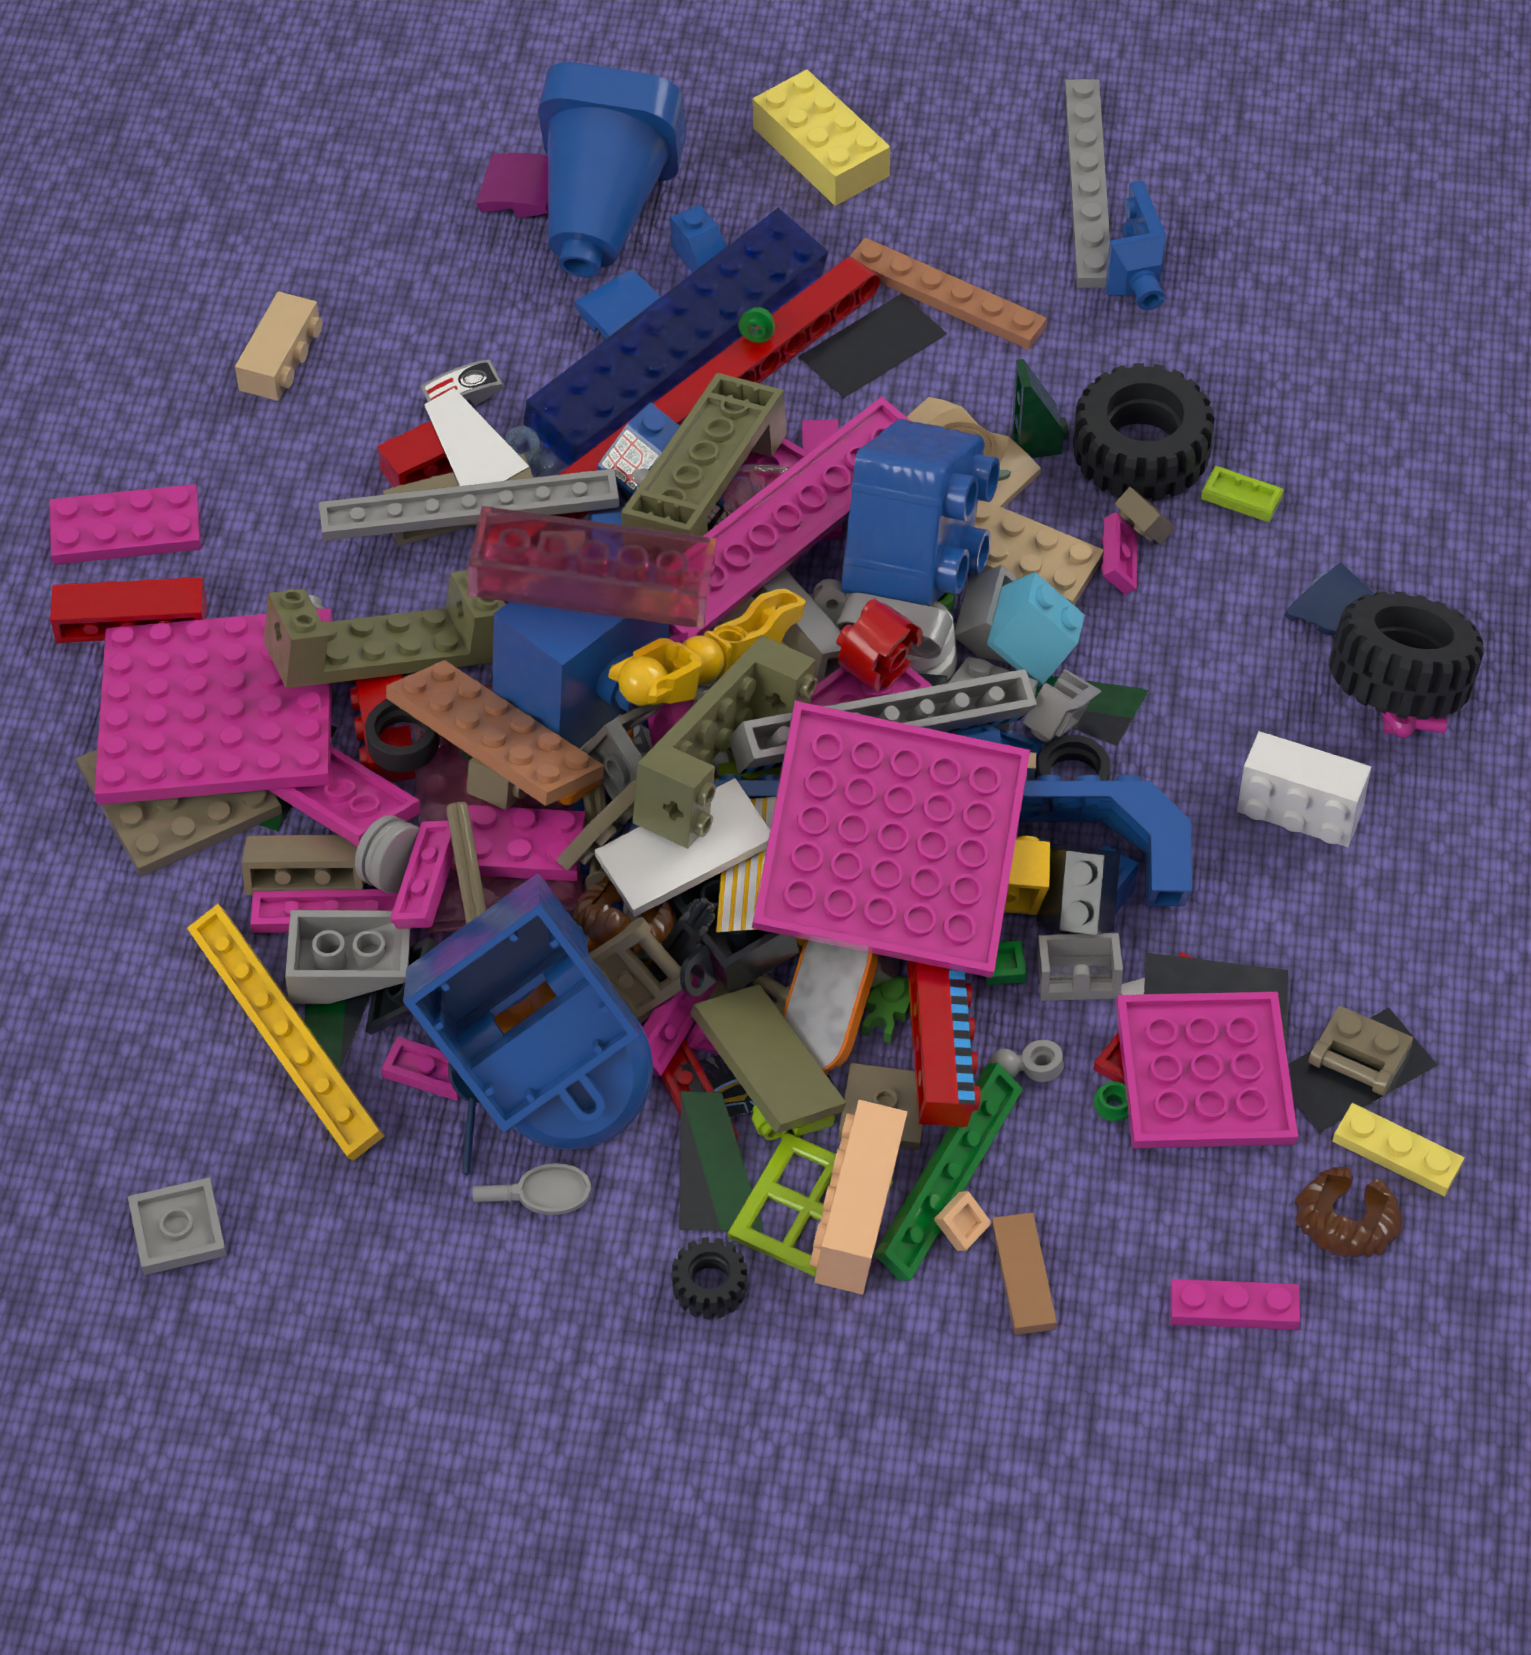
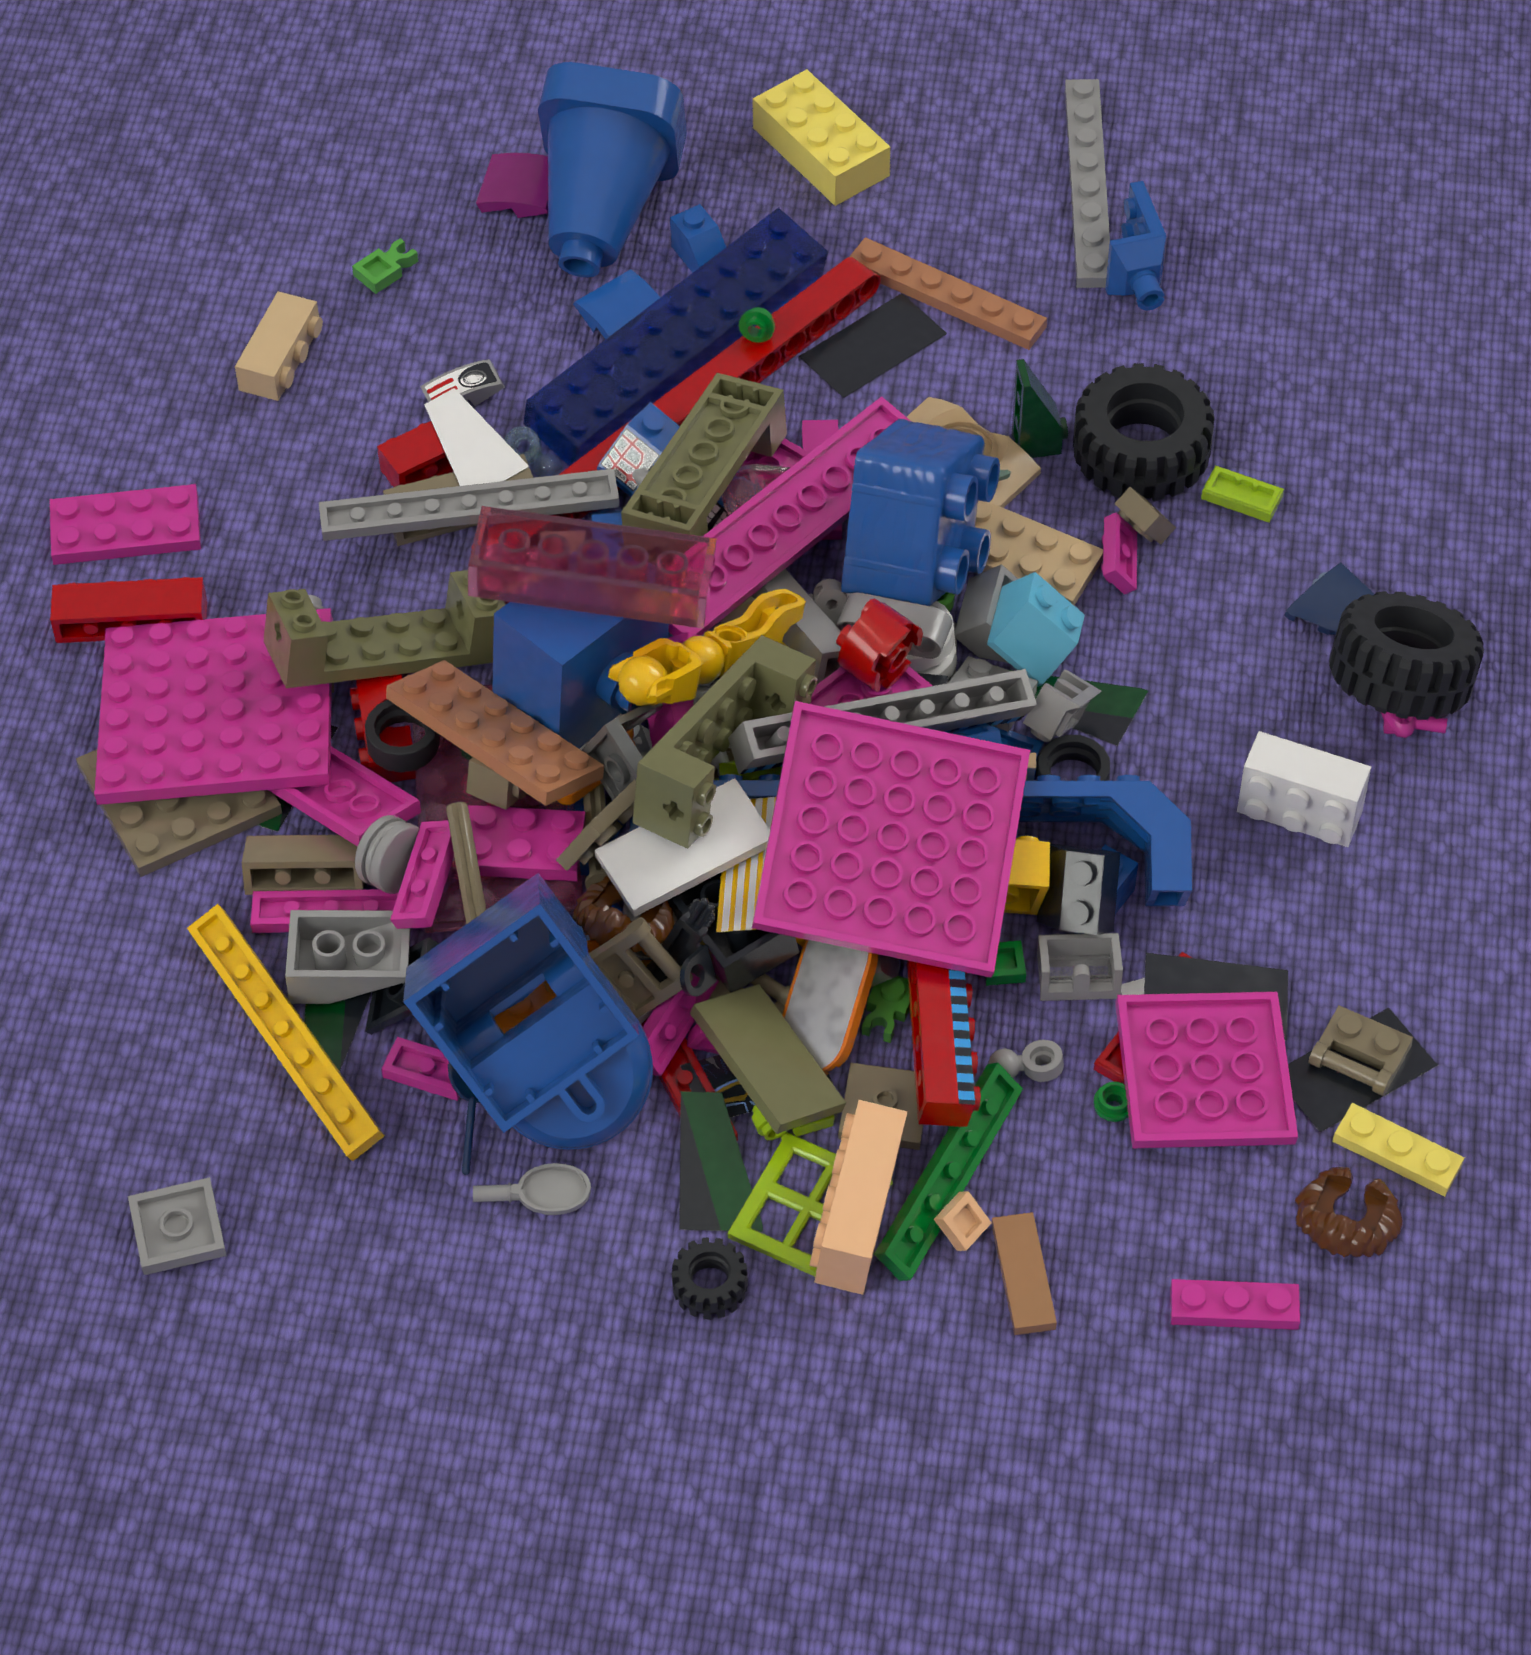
none -> bright green plate [352,238,418,294]

